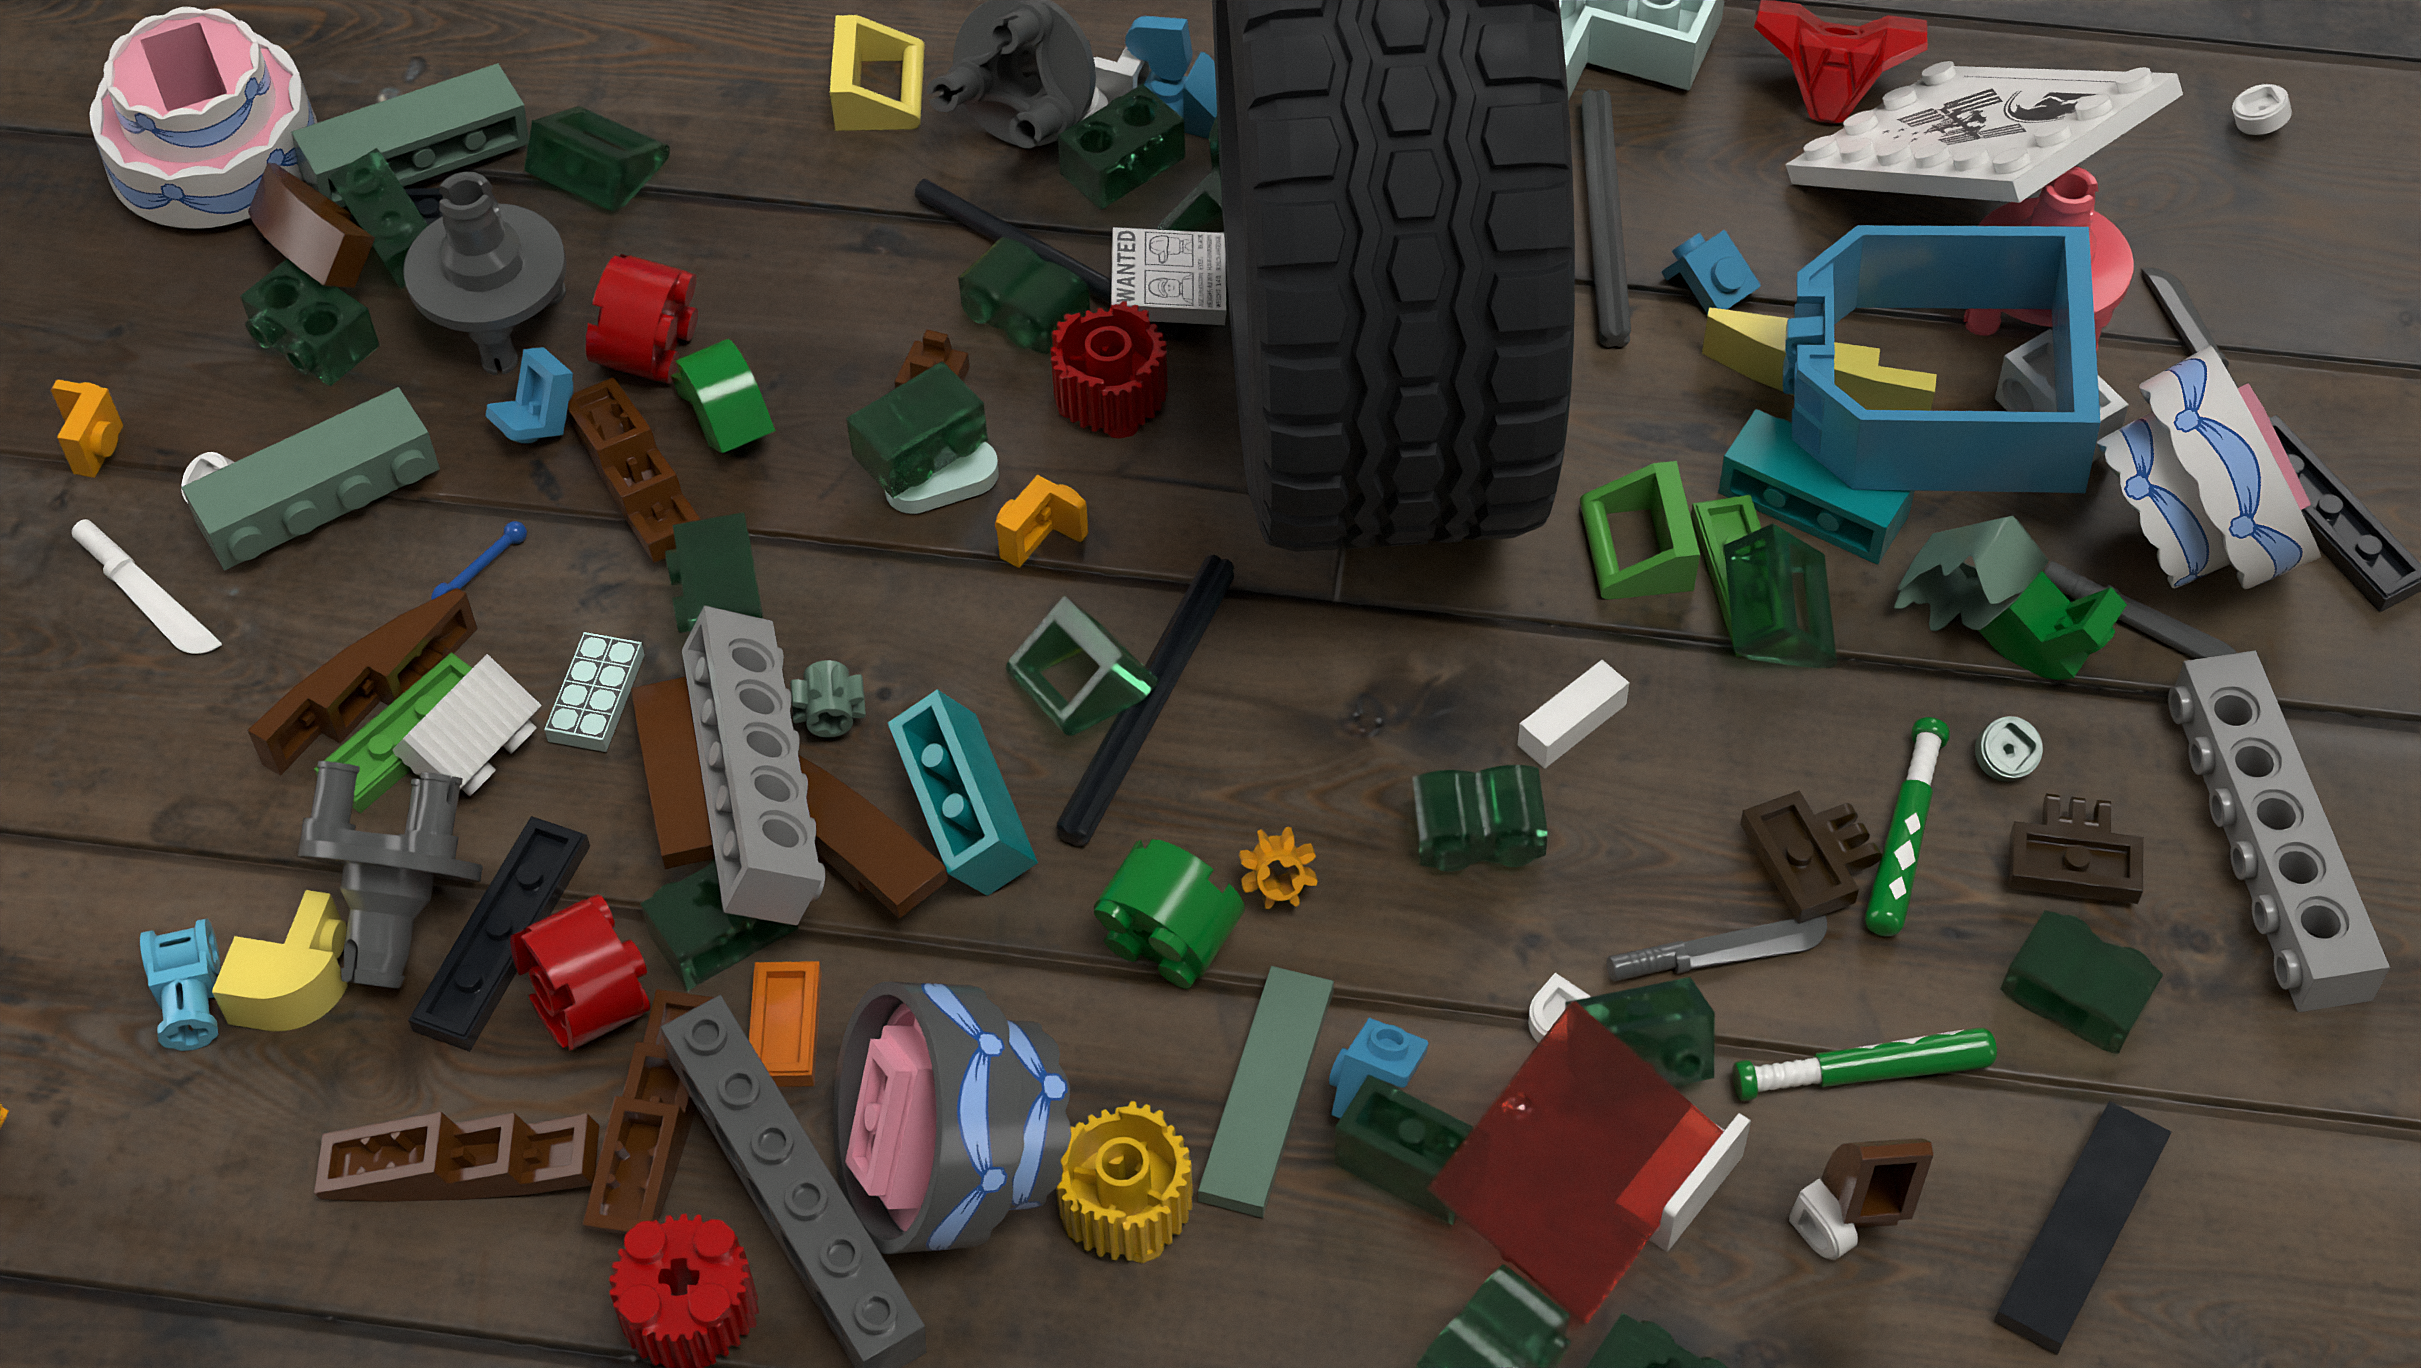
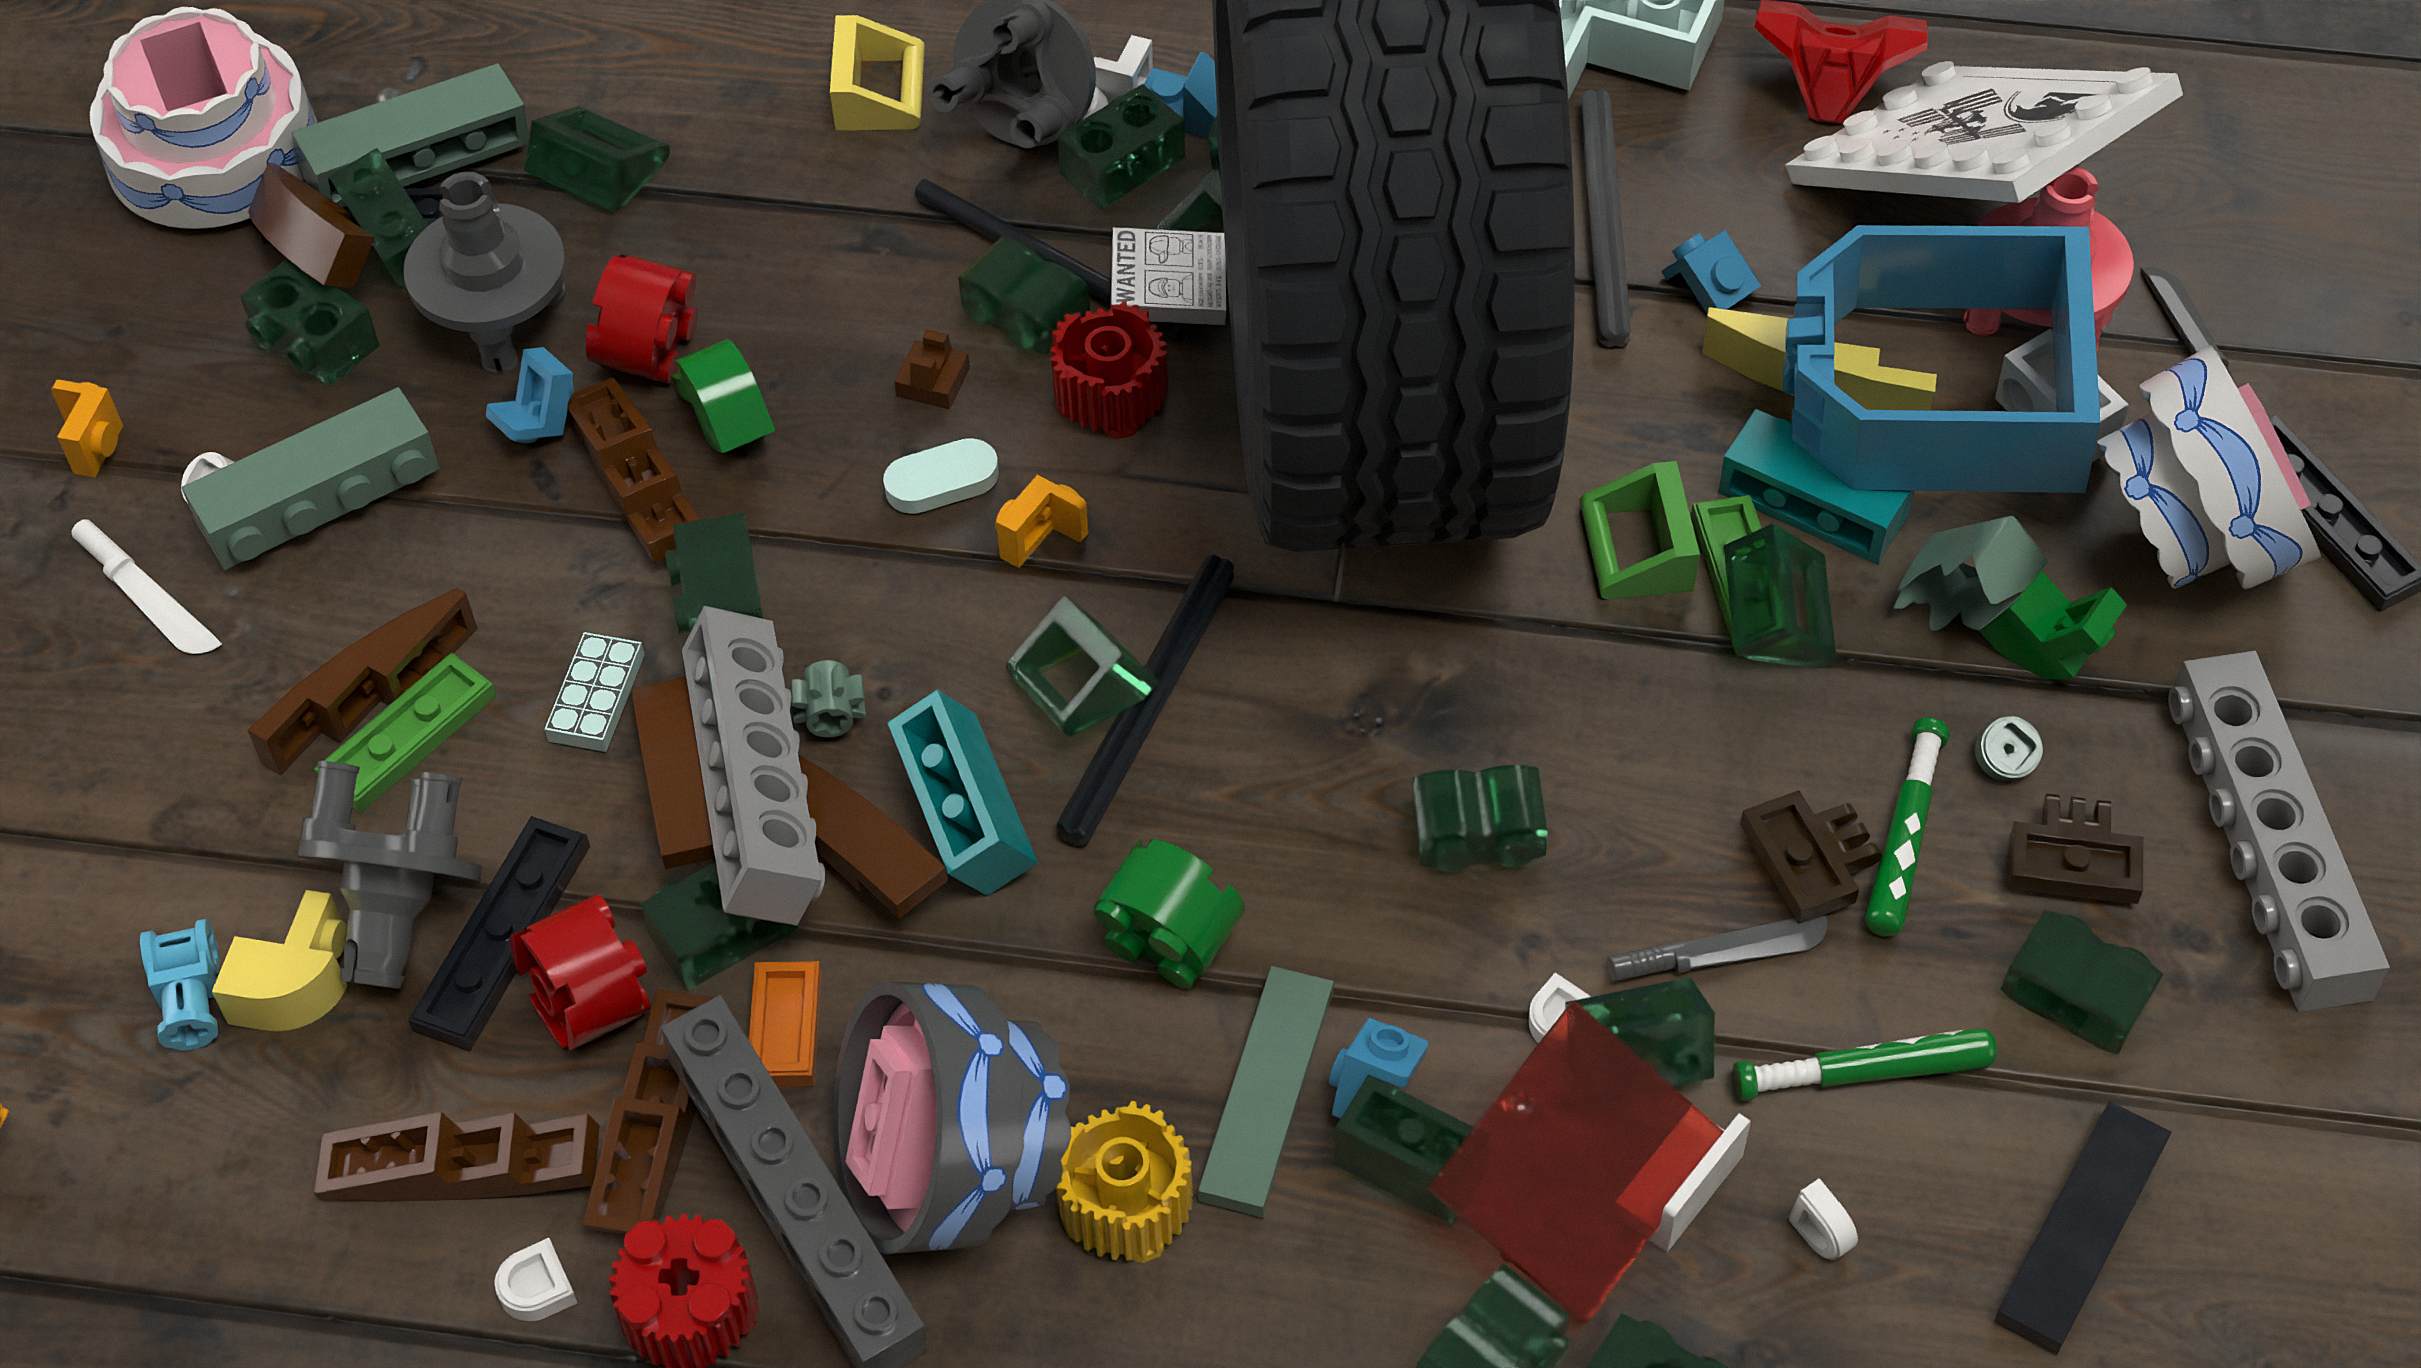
white brick [392,654,542,797] -> none
blue hinge [431,521,527,600] -> none
clear green brick [846,361,988,498] -> none
dark azure tile [1125,16,1193,80] -> none
light orange gear [1239,826,1318,910] -> none
white piece [1518,660,1629,769] -> none
reddish brown slope [1821,1138,1934,1228] -> none
dark grey piece [2044,561,2237,659] -> none
white tile [2232,84,2292,135] -> none
none -> white tile [495,1238,577,1321]

